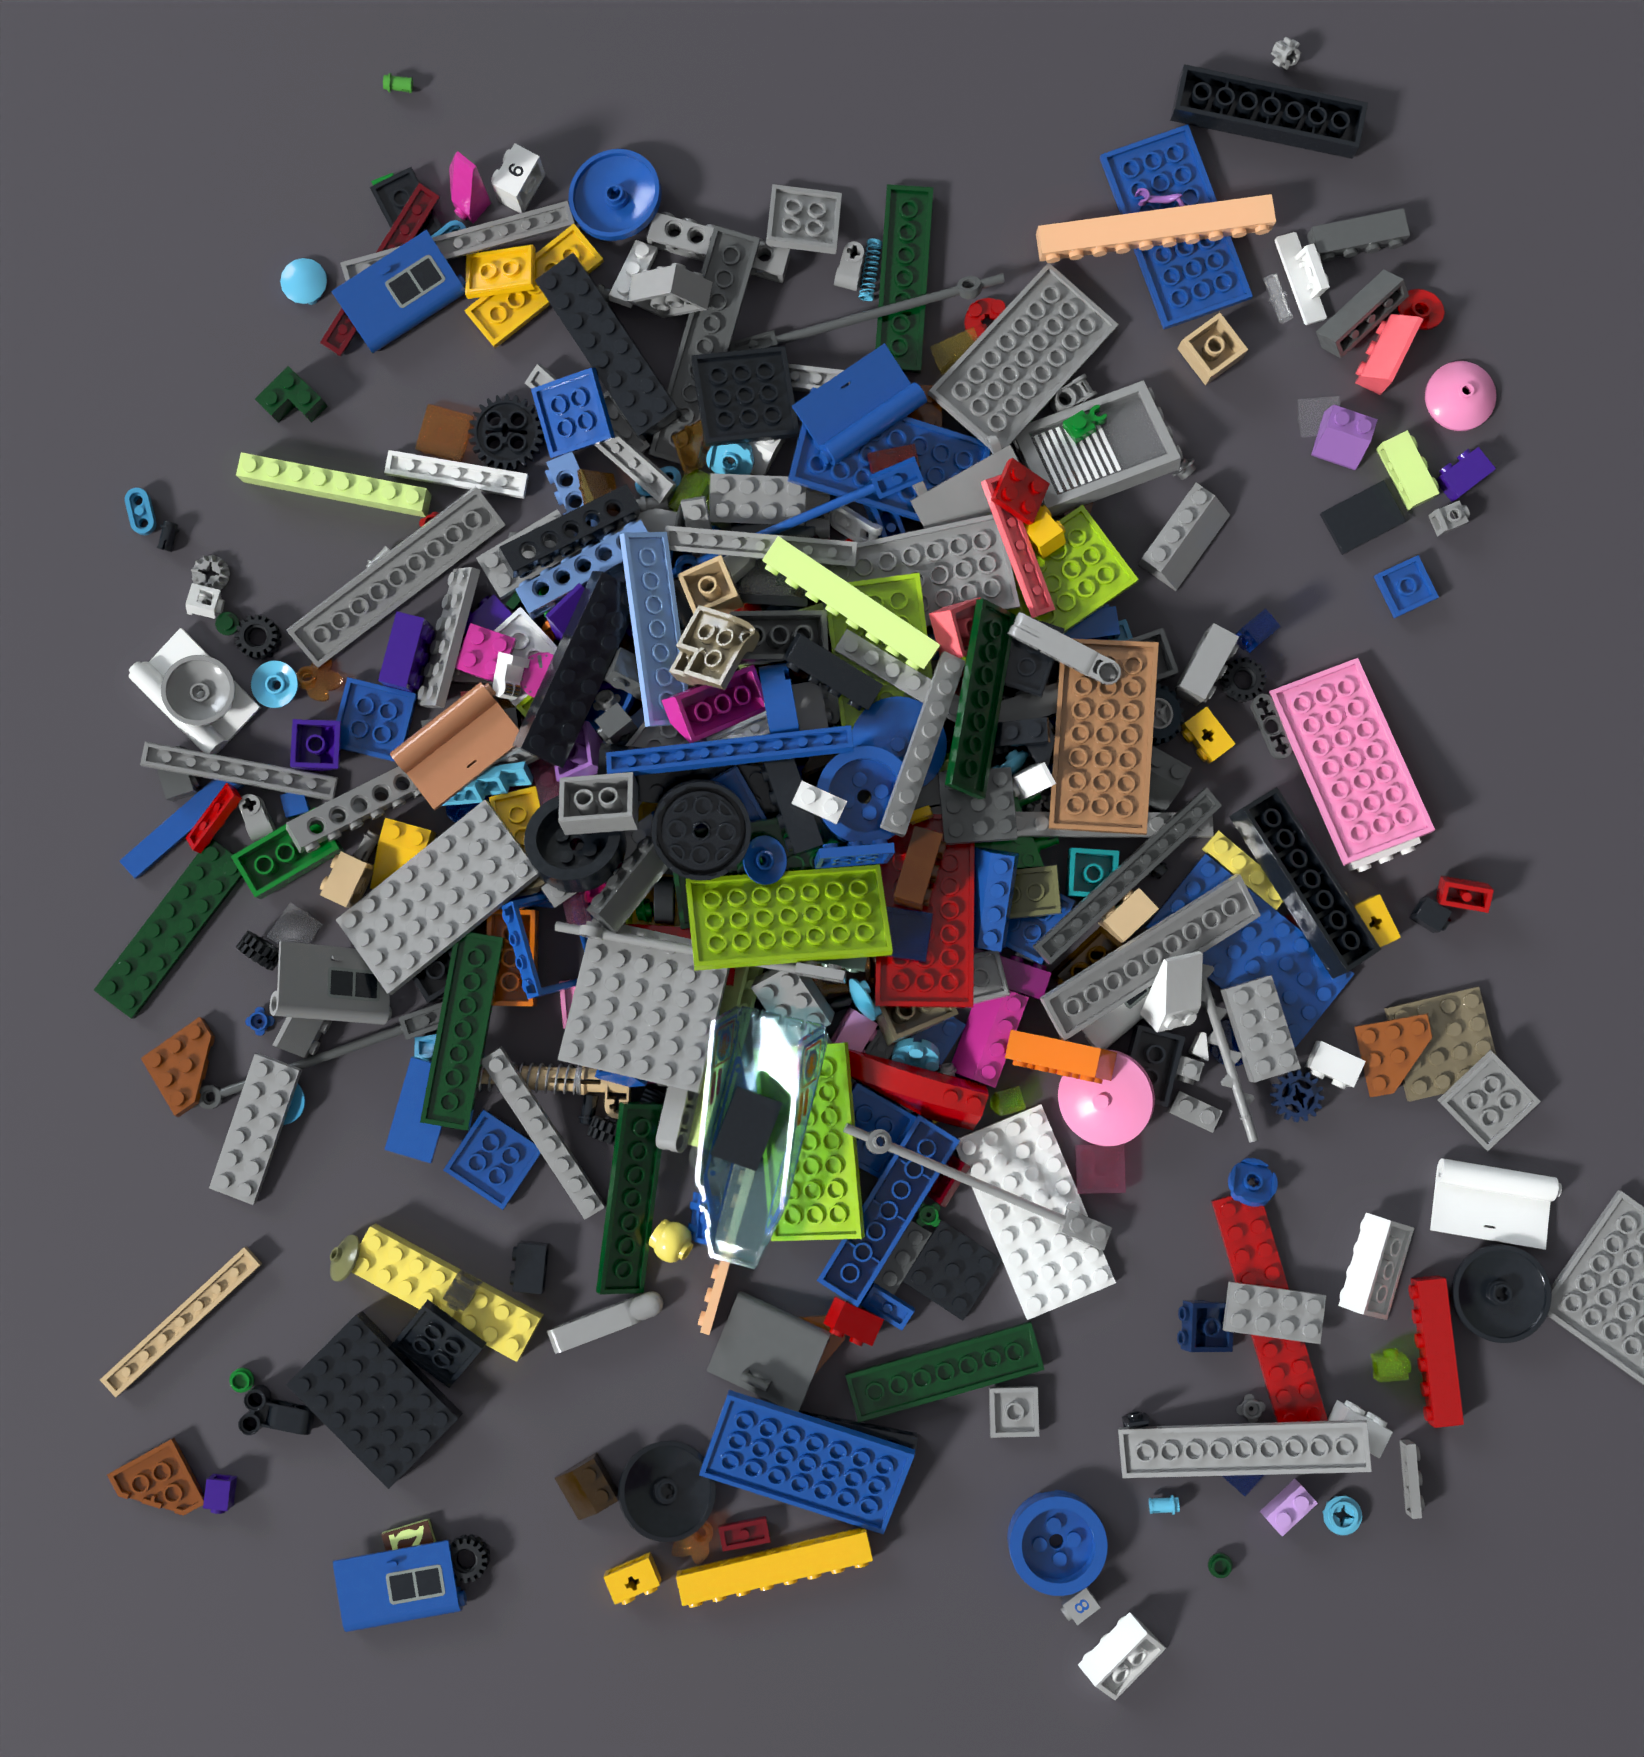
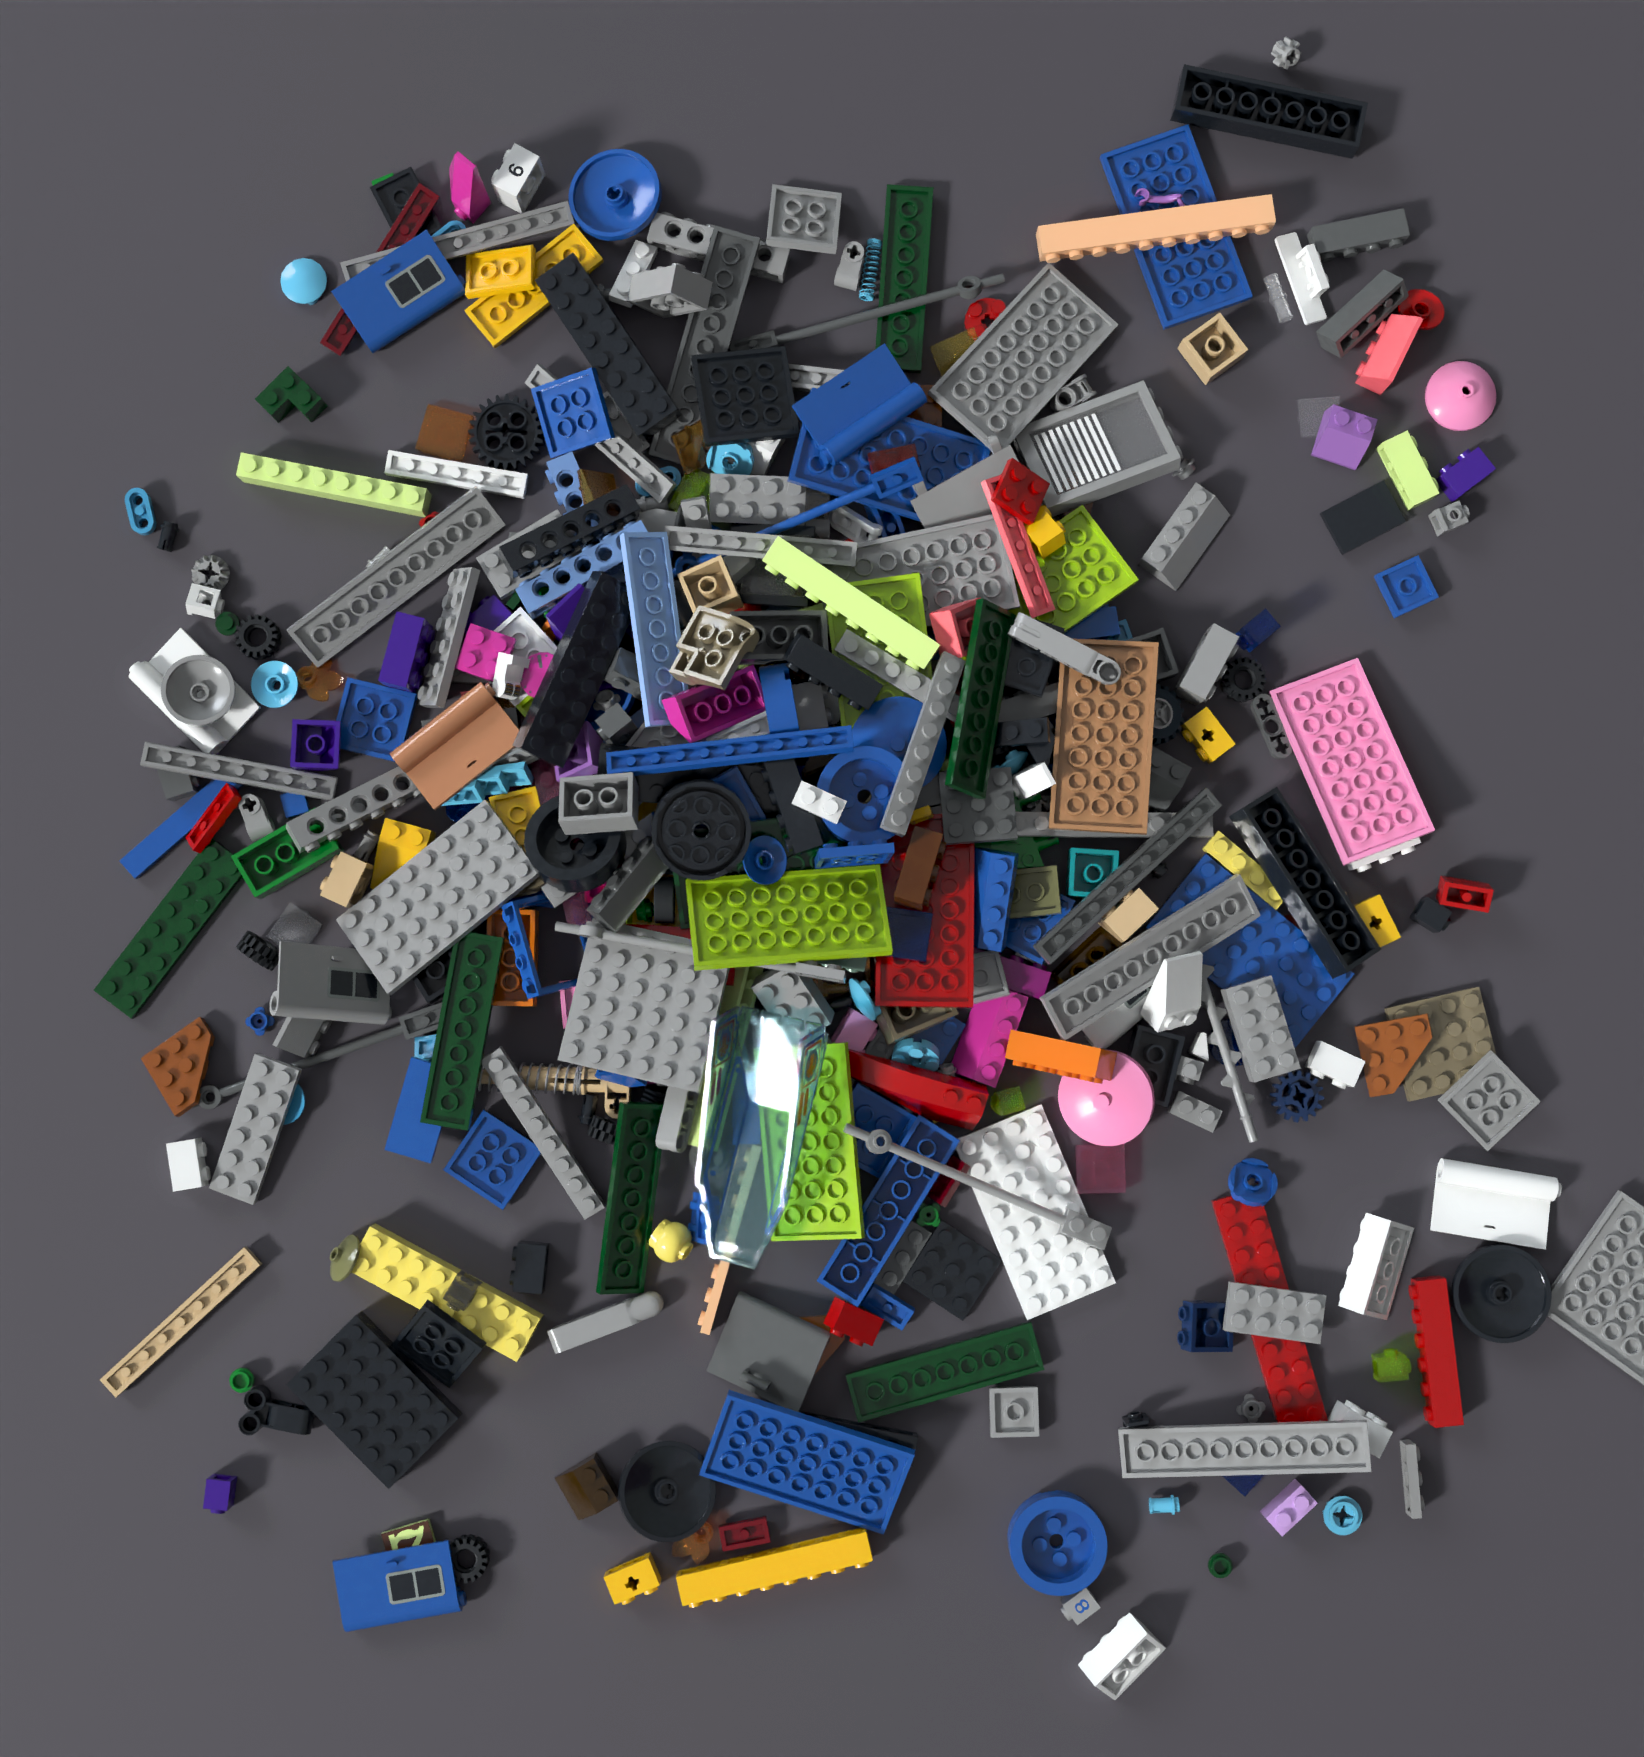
dark orange plate [107,1438,204,1516] -> none
bright green pin [383,73,413,93] -> none
black tile [710,1086,783,1171] -> none
green plate [1063,404,1107,444] -> none
none -> white brick [166,1138,211,1192]

